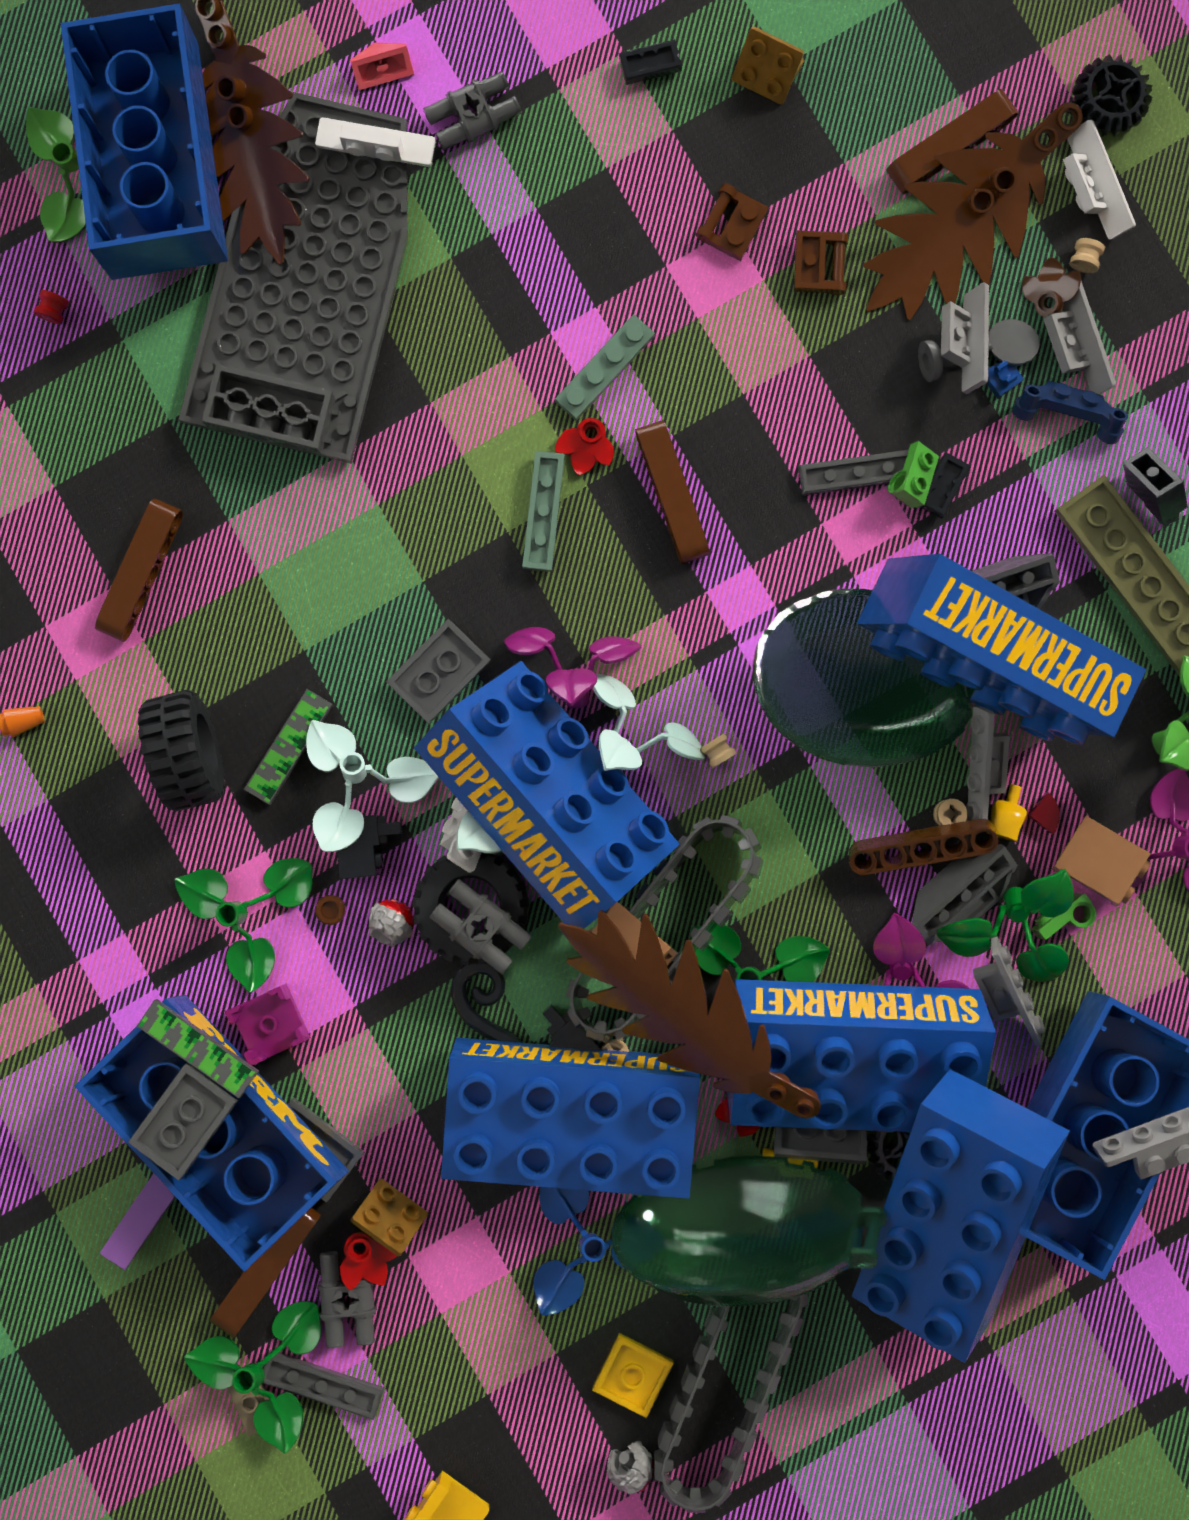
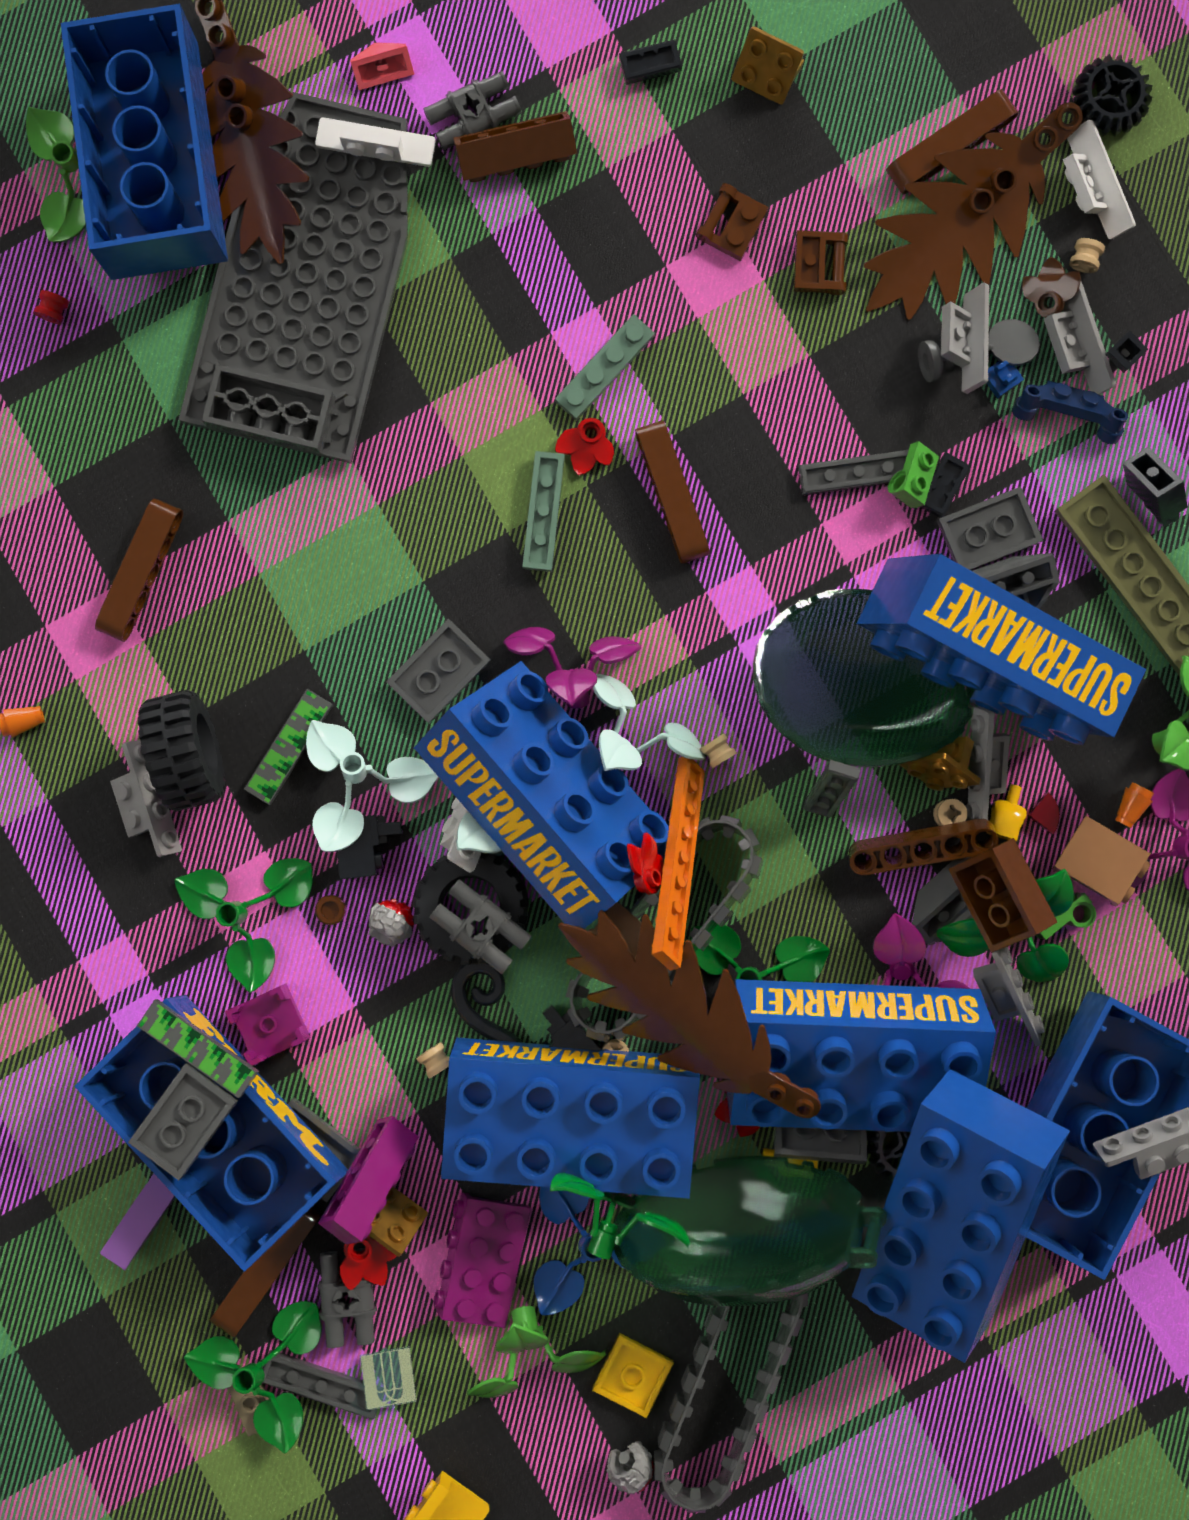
none -> light grey bracket [110,740,182,857]
none -> magenta brick [318,1116,419,1244]
none -> clear light blue piece [360,1346,417,1411]
none -> tan wheel [416,1042,450,1079]
none -> magenta bracket [433,1192,531,1328]
none -> reddish brown brick [453,111,578,182]
none -> bright green plant [467,1306,606,1398]
none -> green plant [550,1173,690,1259]
none -> red plate [627,832,664,895]
none -> orange plate [652,757,705,971]
none -> dark grey tile [803,760,861,818]
none -> pearl gold bracket [898,736,981,791]
none -> dark grey plate [937,486,1043,570]
none -> reddish brown brick [948,838,1057,953]
none -> black piece [1105,331,1149,373]
none -> orange cone [1115,782,1154,828]

